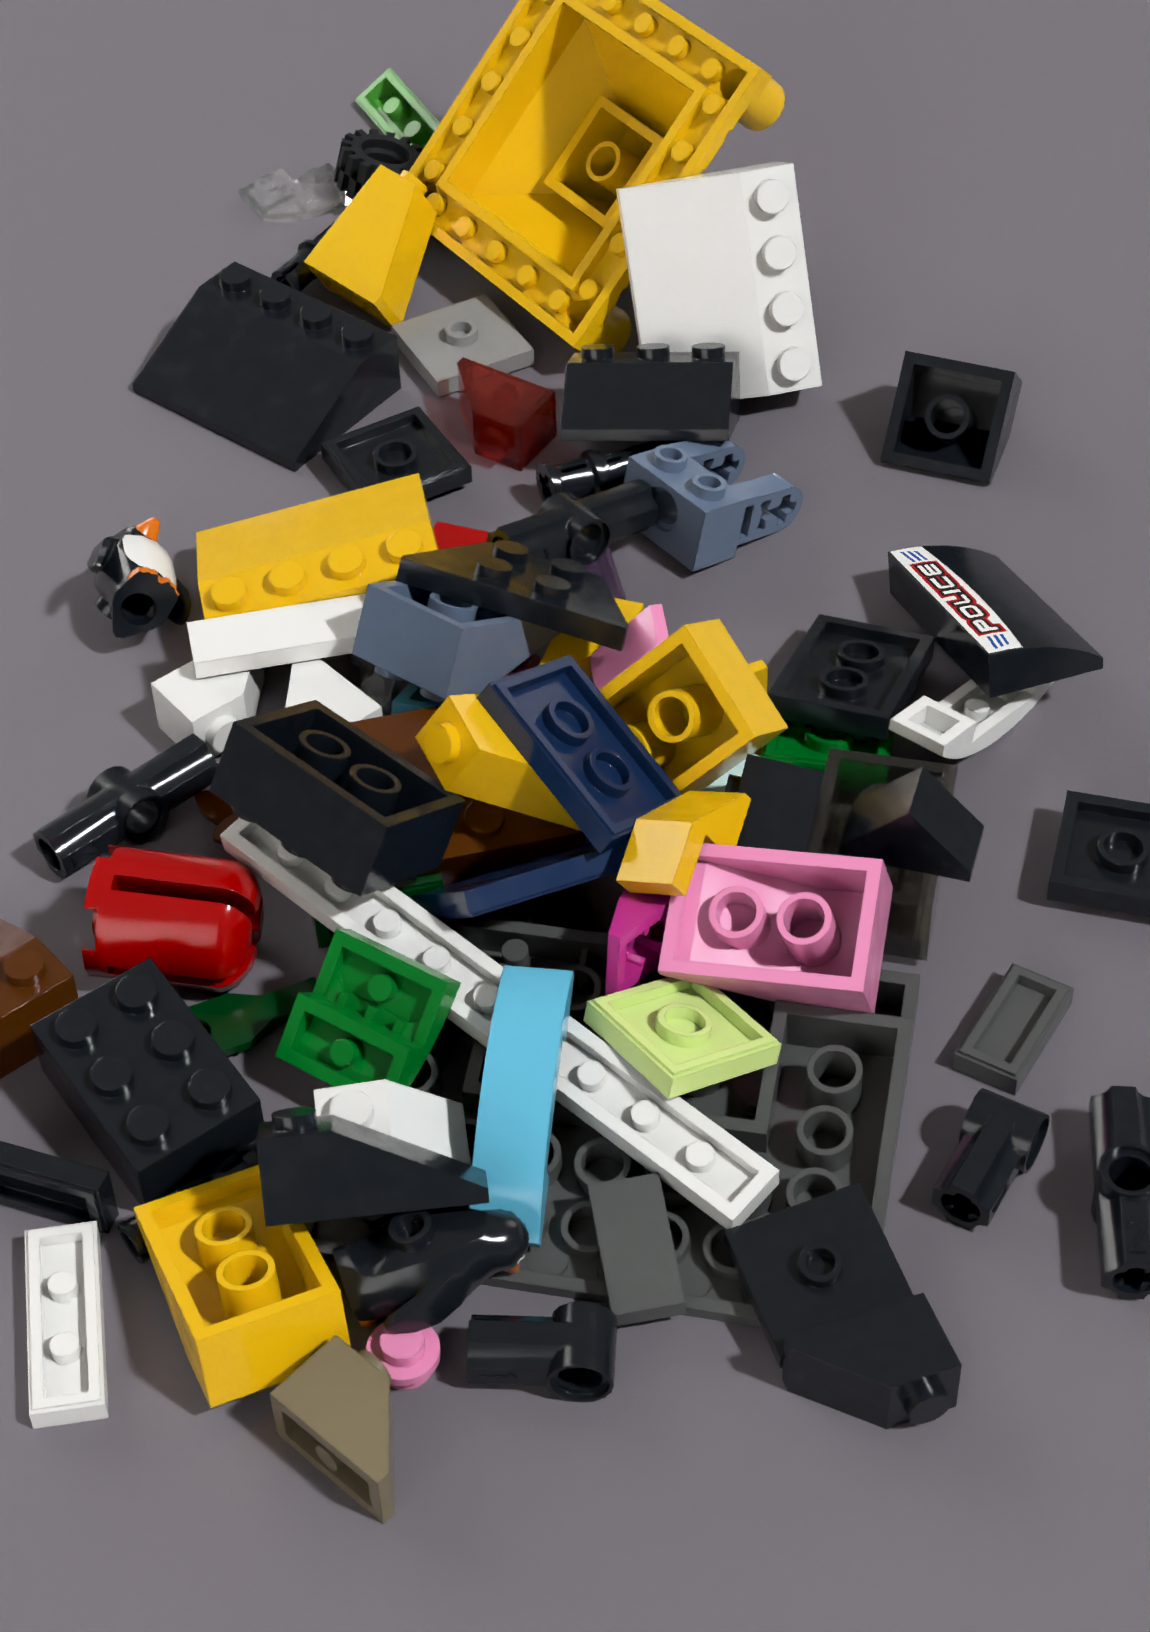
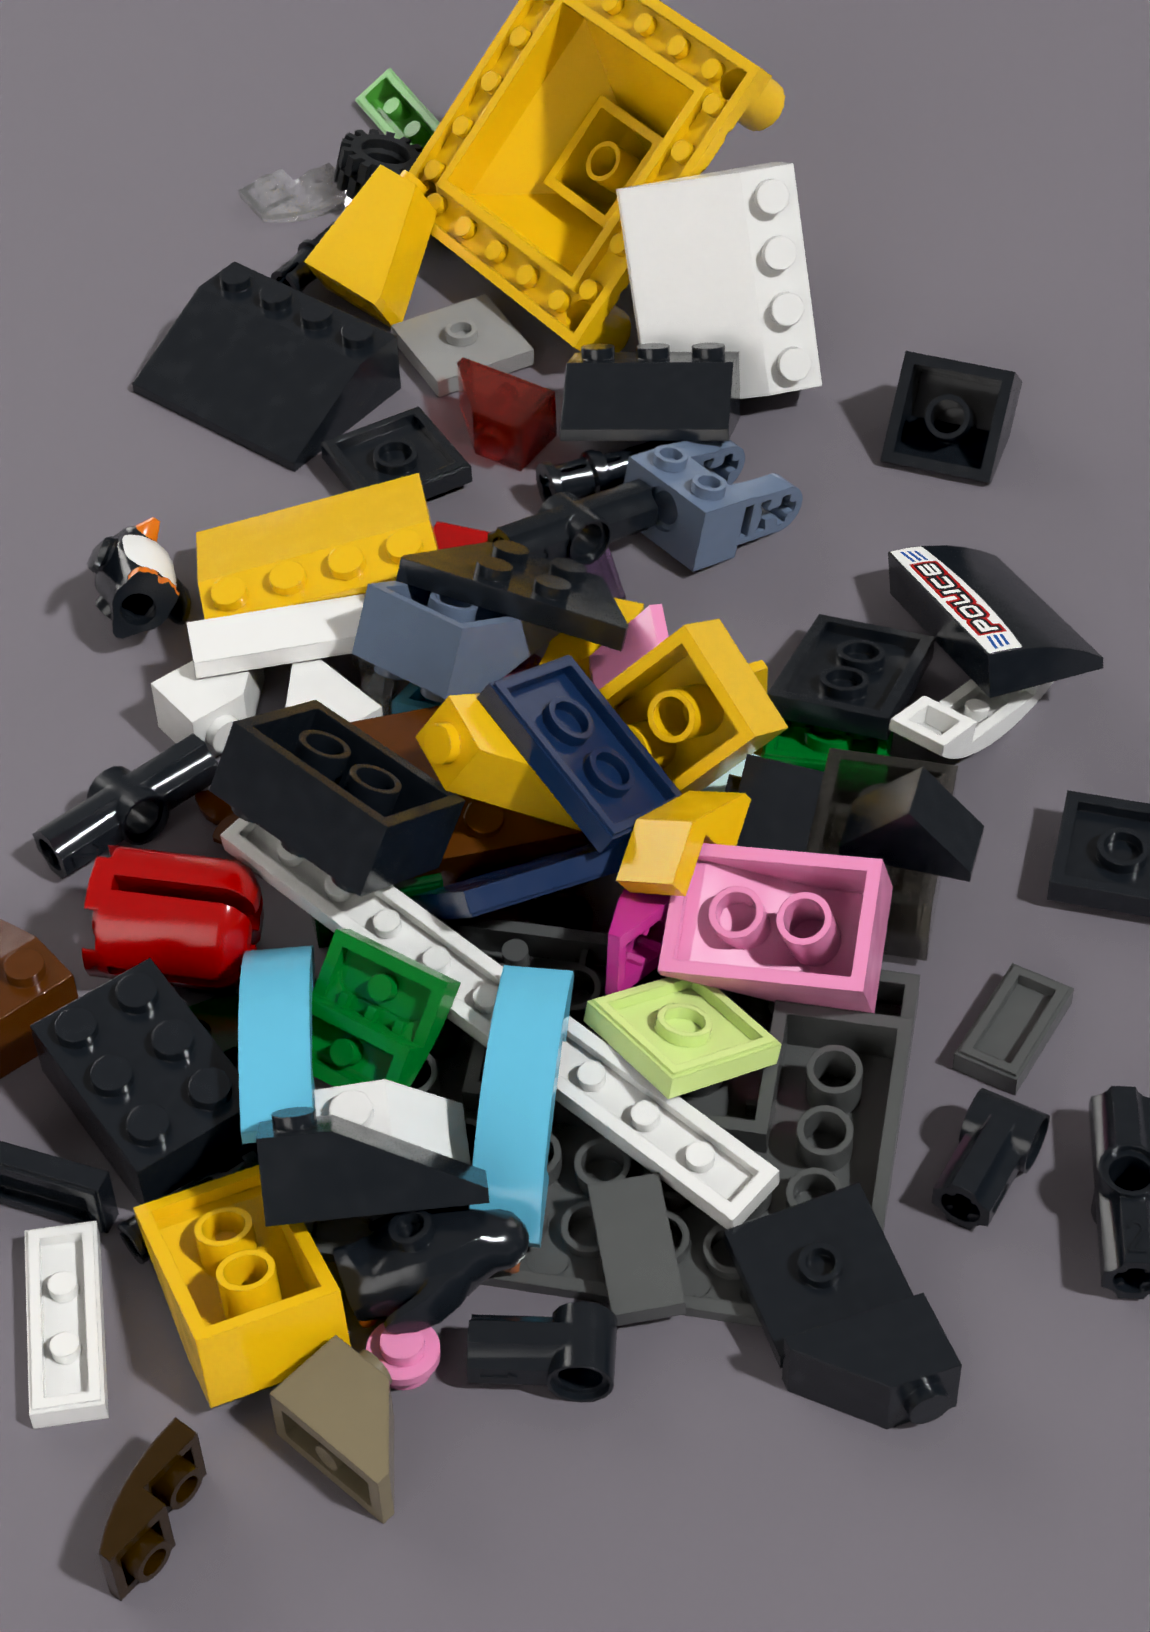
none -> dark brown slope [99,1417,207,1601]
none -> medium azure slope [238,945,315,1144]

